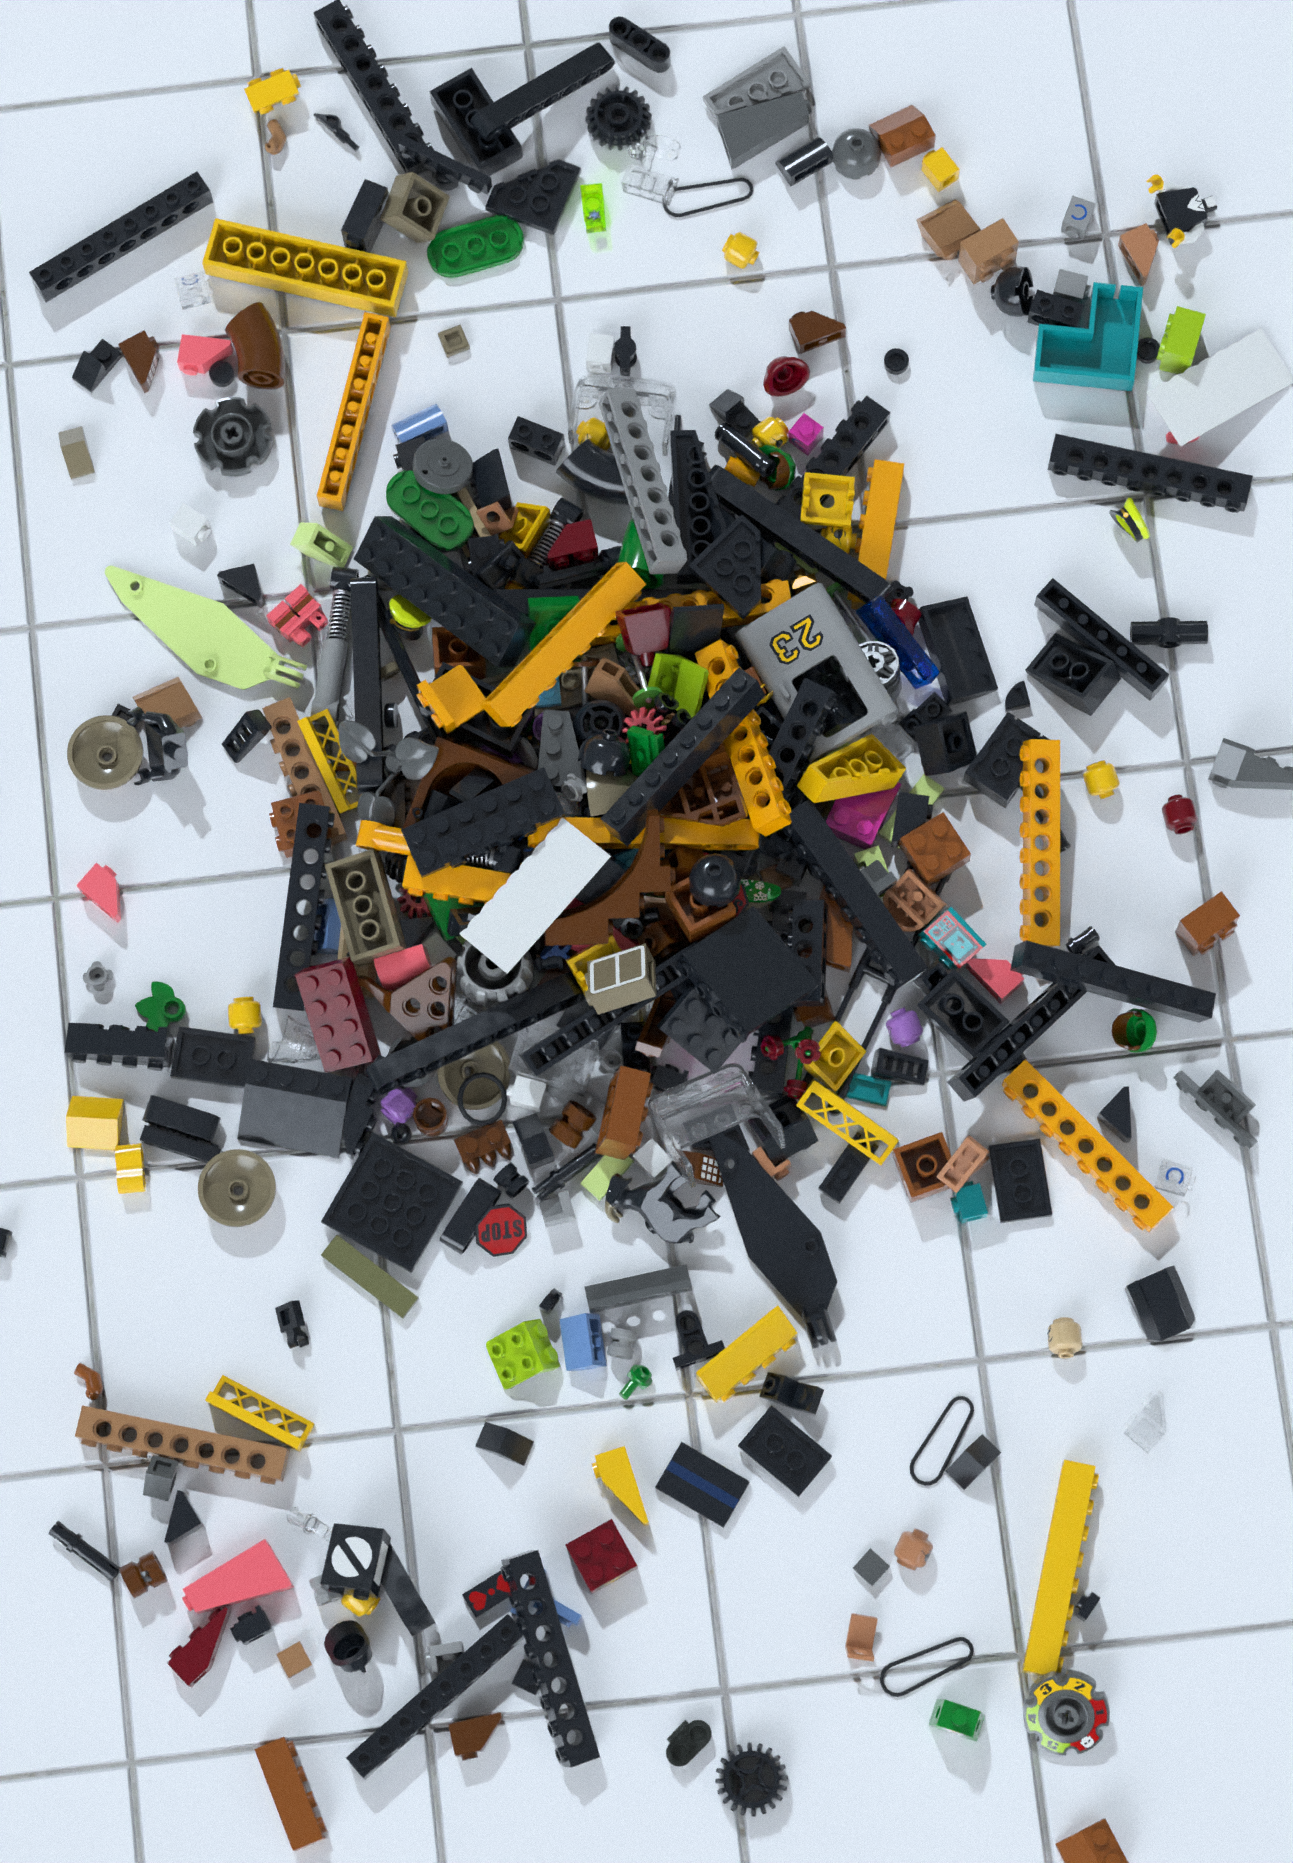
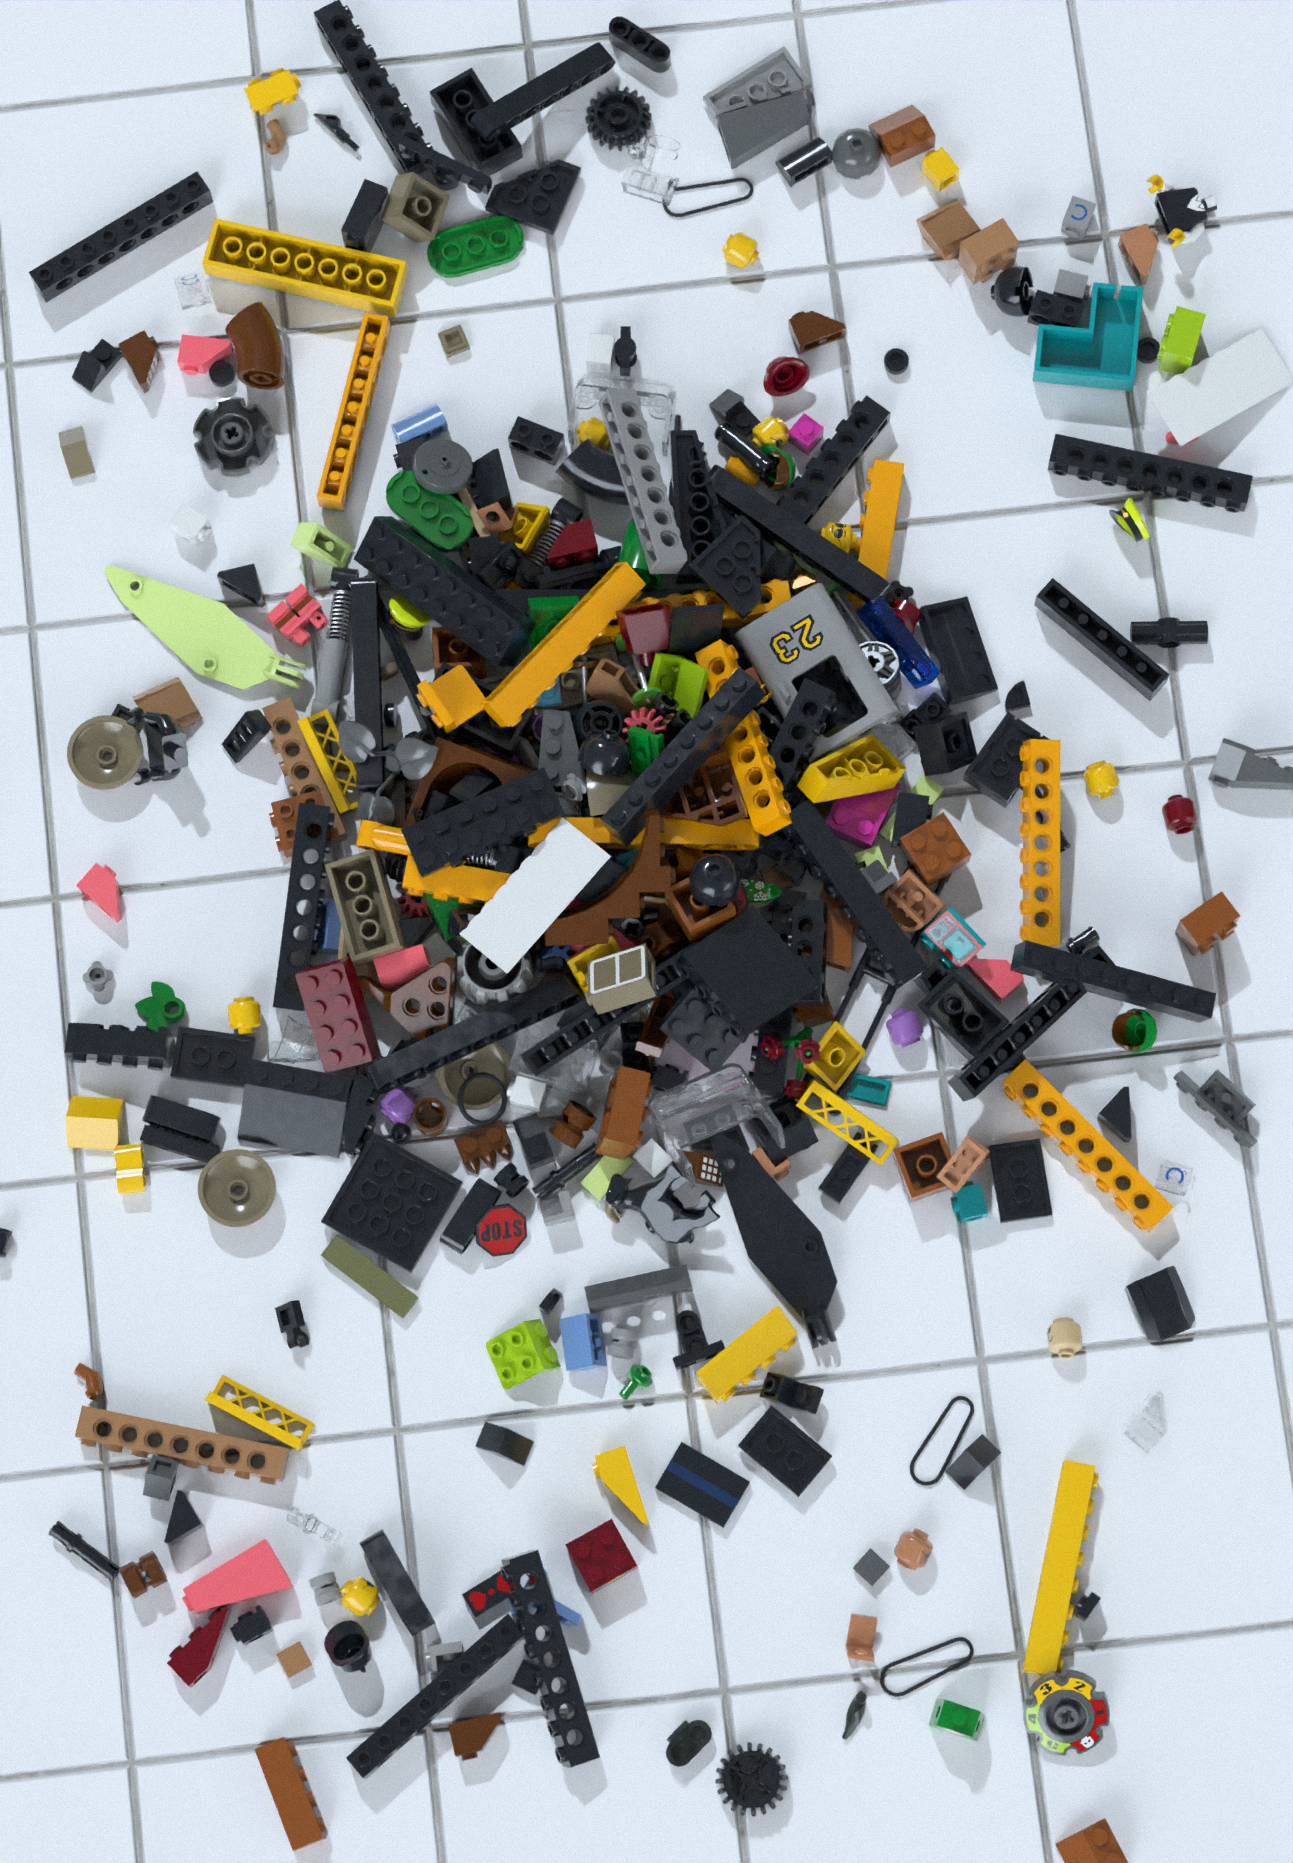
black brick [320,1523,391,1600] -> none
clear neon green leg [580,183,606,234] -> none
yellow piece [800,472,855,528] -> none
black slope [870,1048,929,1086] -> none
black slope [1025,633,1121,716] -> none
none -> pearl dark grey bar [842,1690,867,1740]

